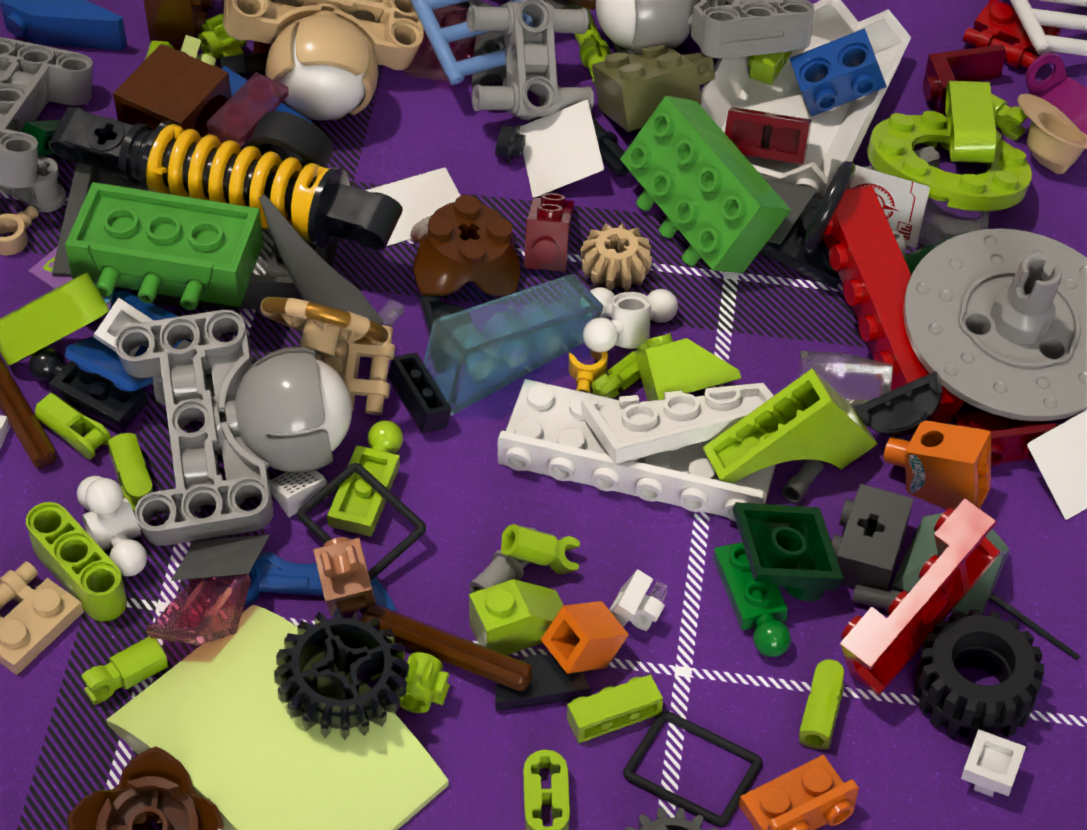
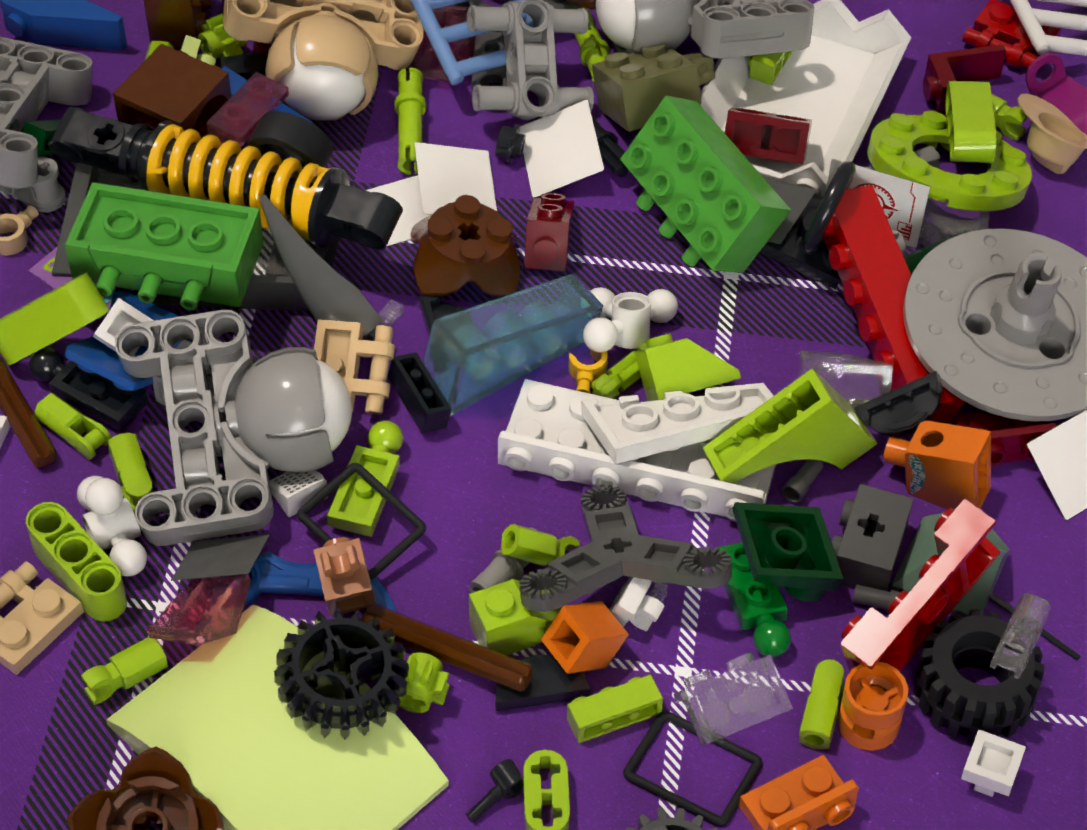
piece [260,297,389,357] -> none
tan gear [581,222,652,292] -> none
blue brick [790,28,887,117] -> none
none -> lime pin [395,67,426,175]
none -> white sticker [414,142,497,215]
none -> black hand [465,759,523,823]
none -> dark grey piece [519,485,732,612]
none -> clear bracket [673,652,793,746]
none -> orange wheel [837,662,909,751]
none -> clear bar [990,593,1051,679]

